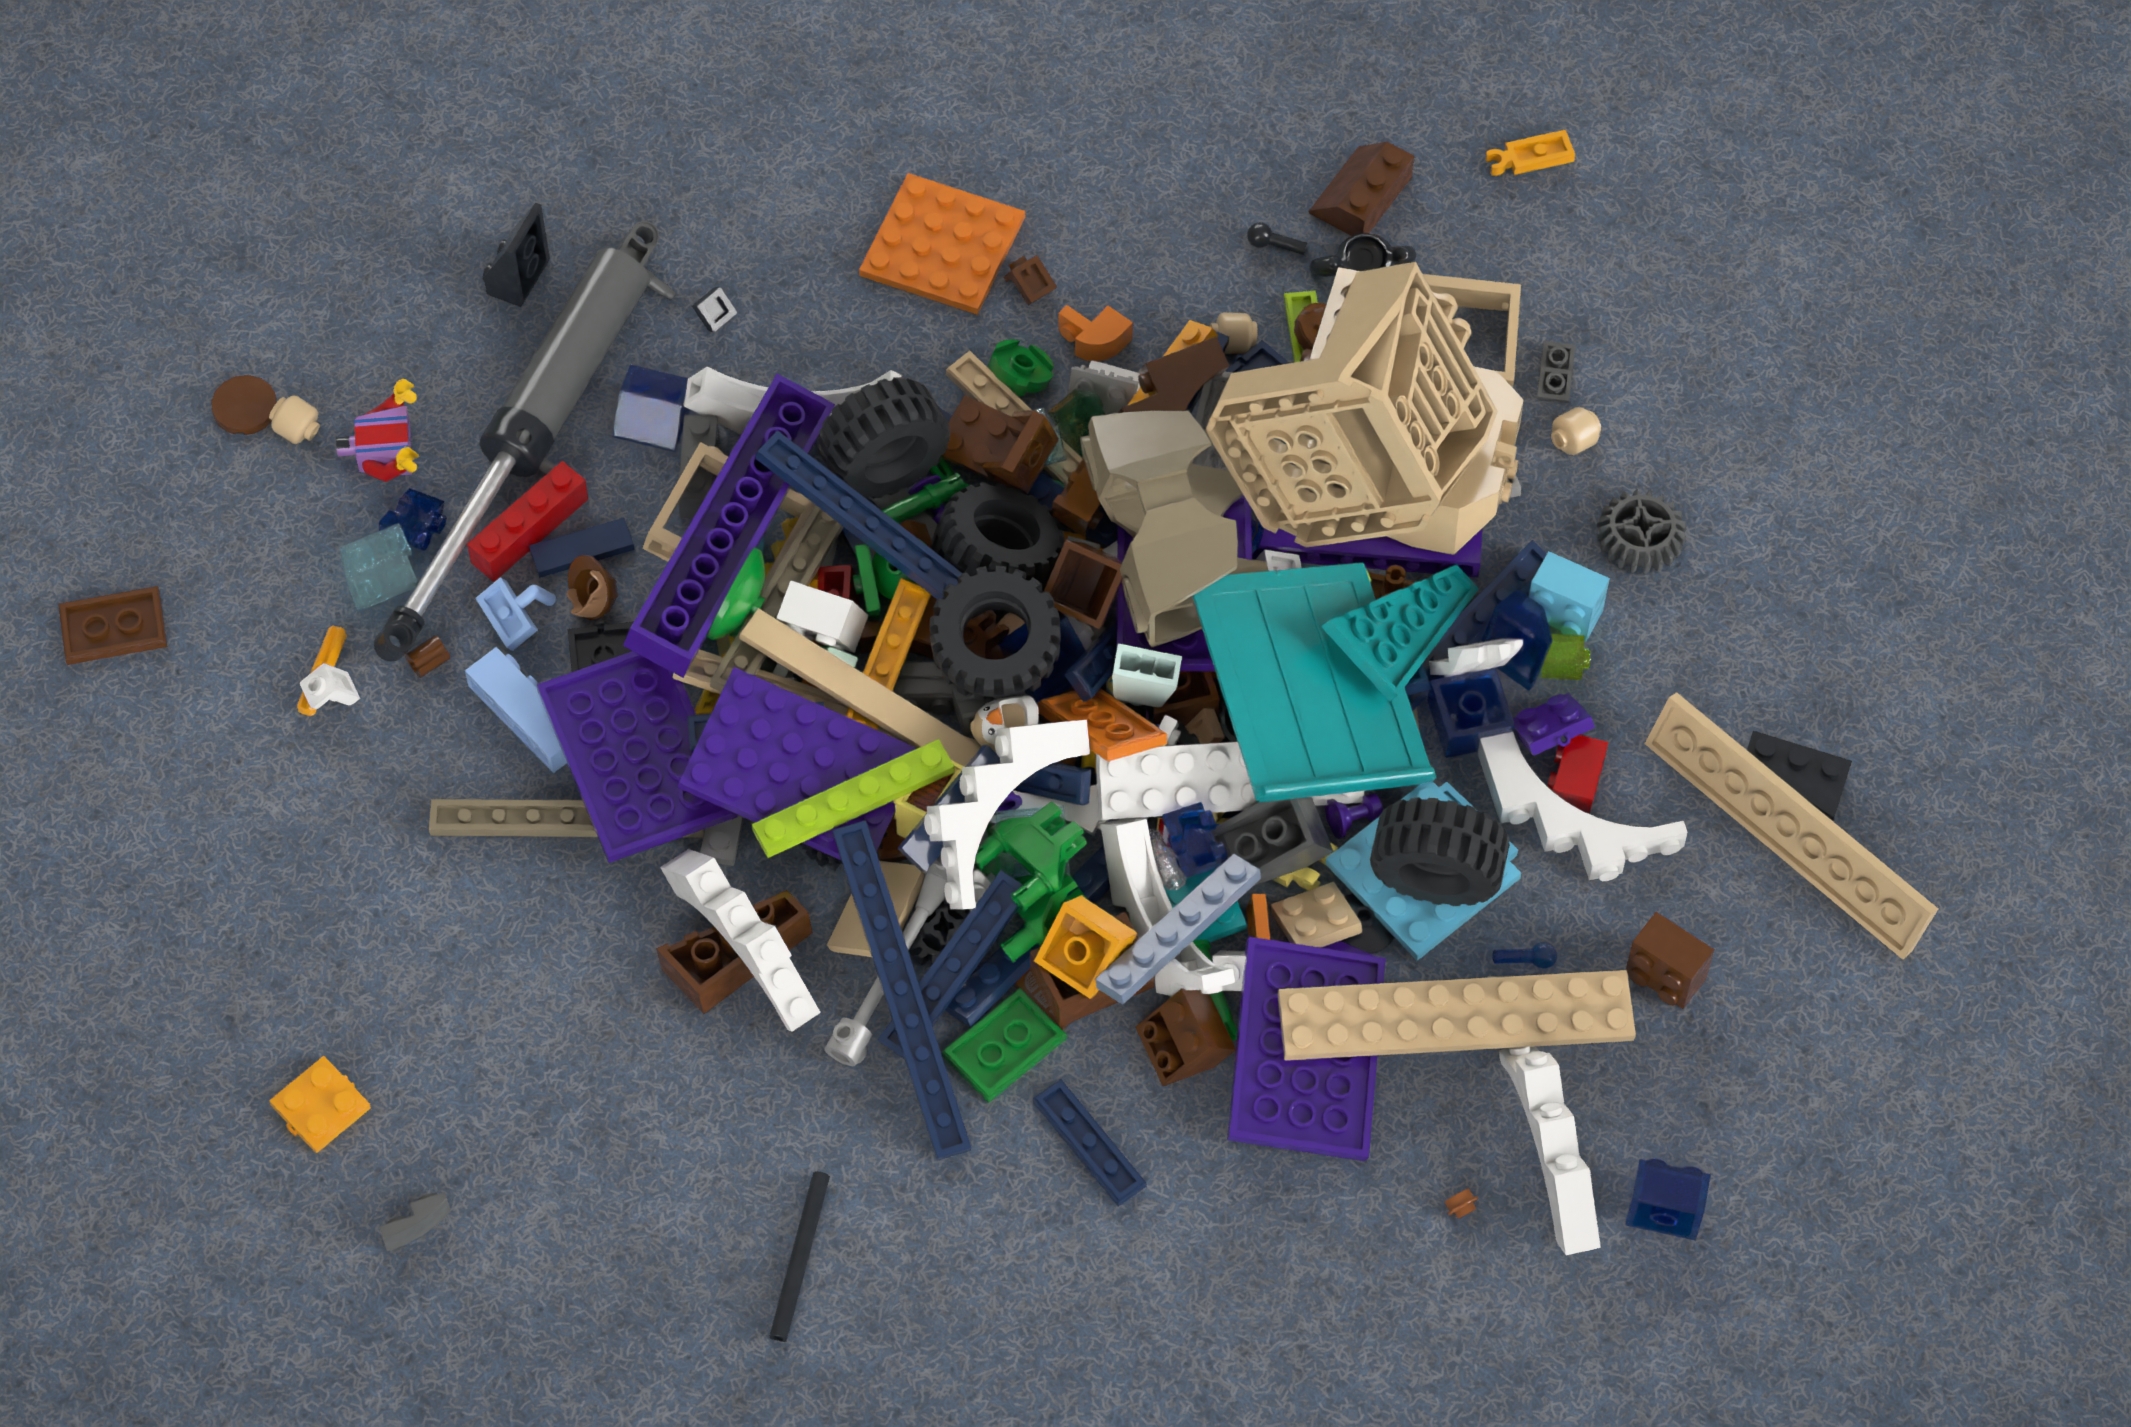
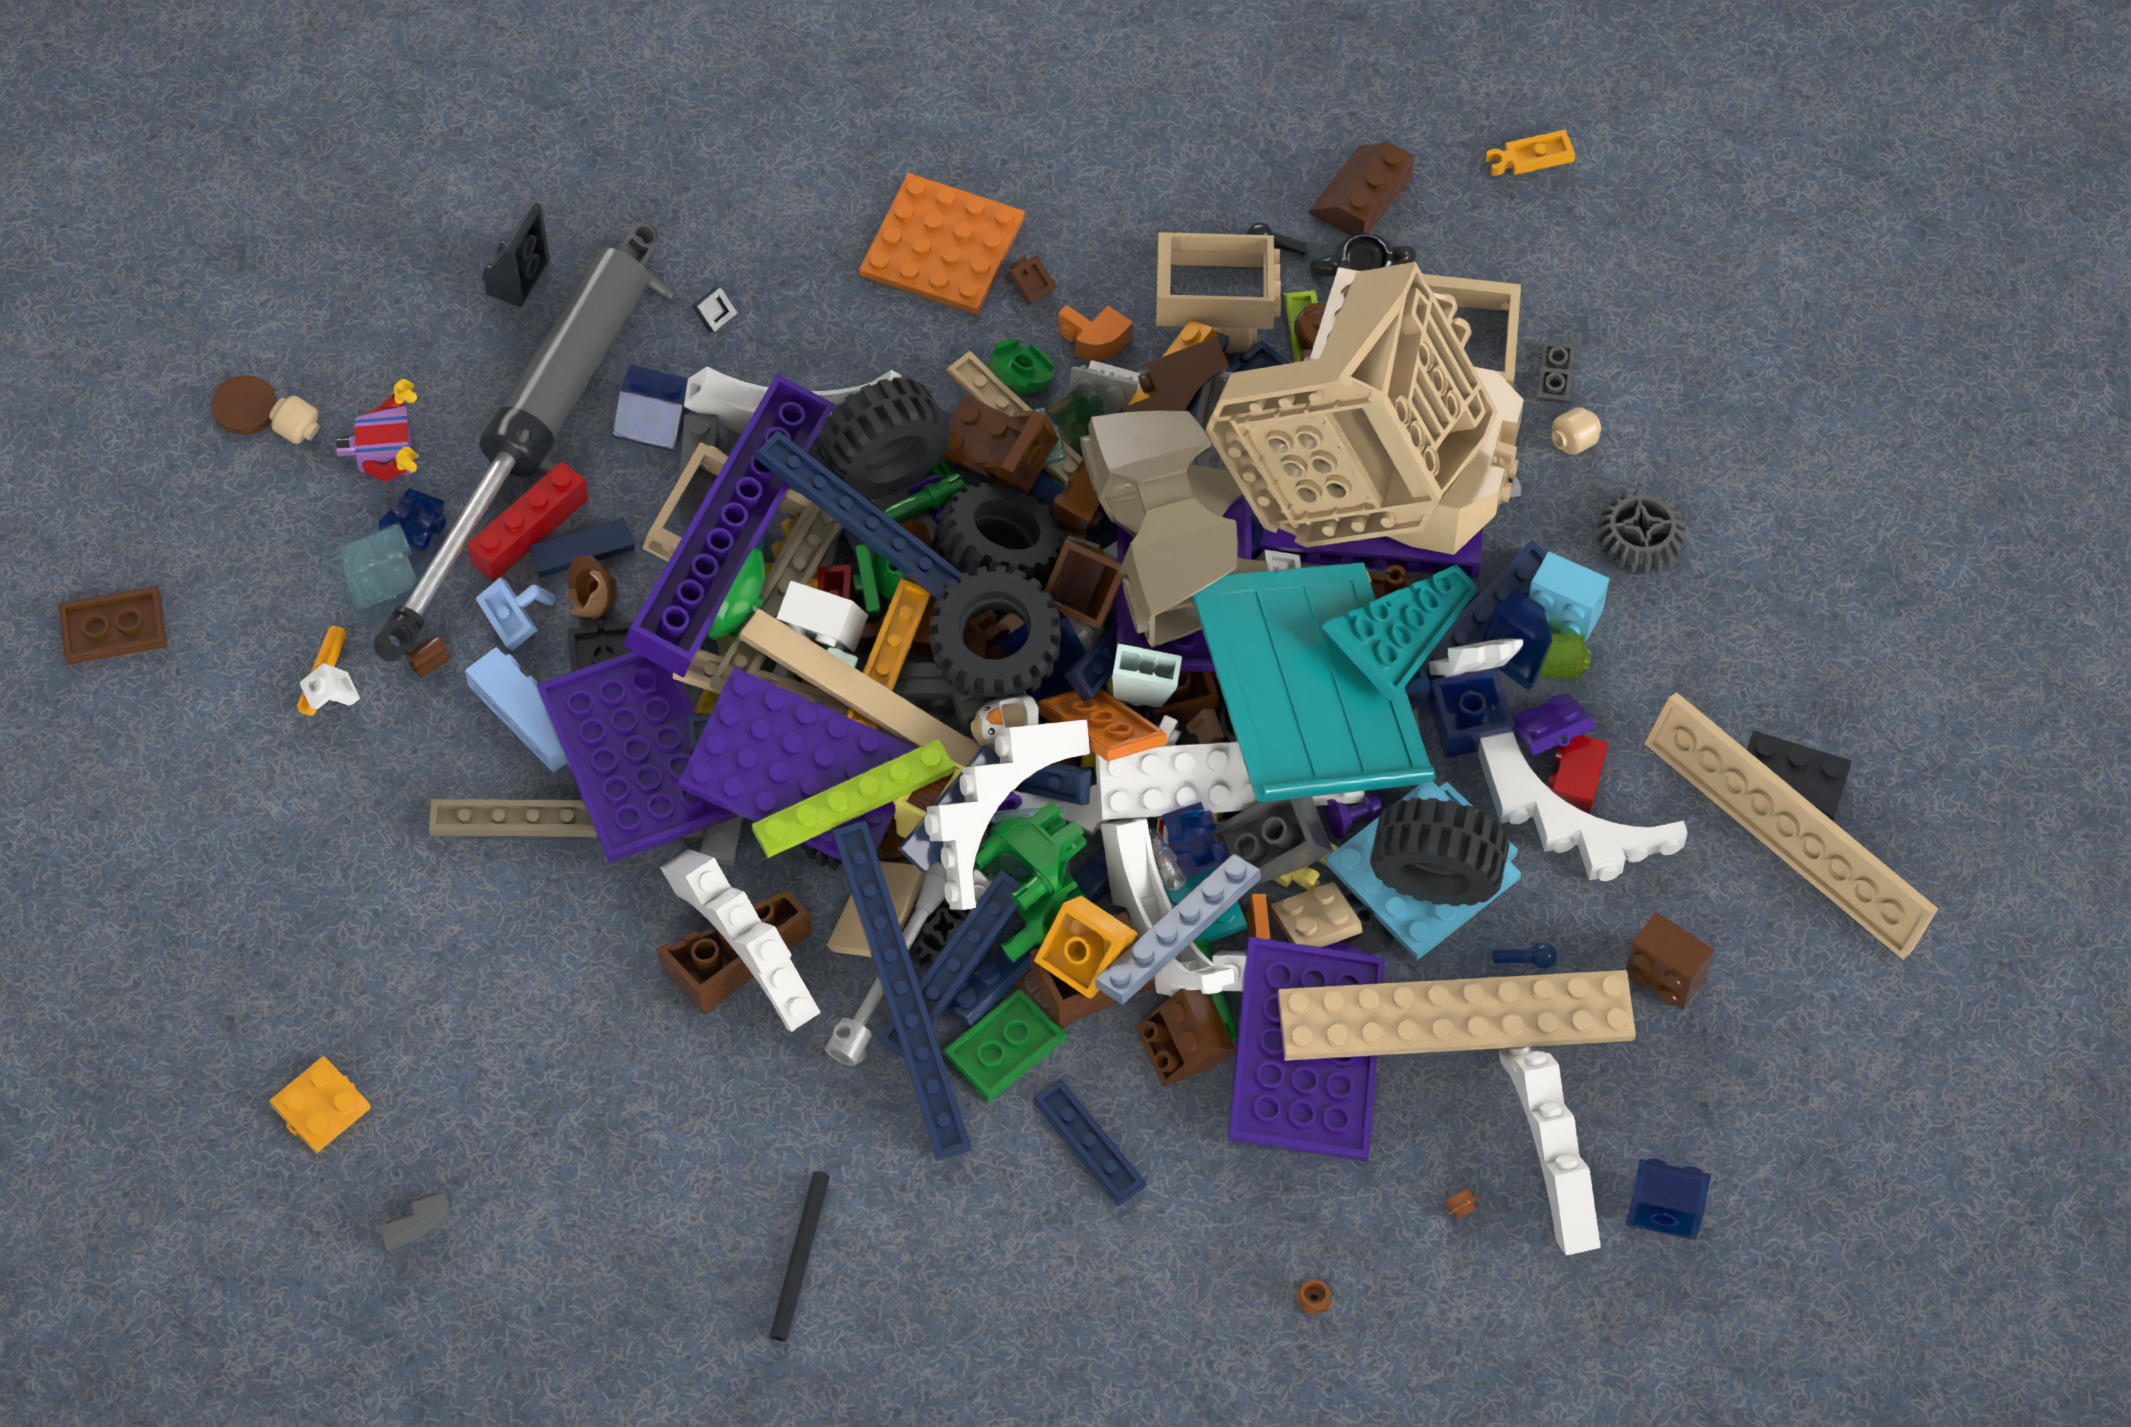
none -> tan window [1156,232,1281,329]
none -> dark orange plate [1296,1279,1331,1315]

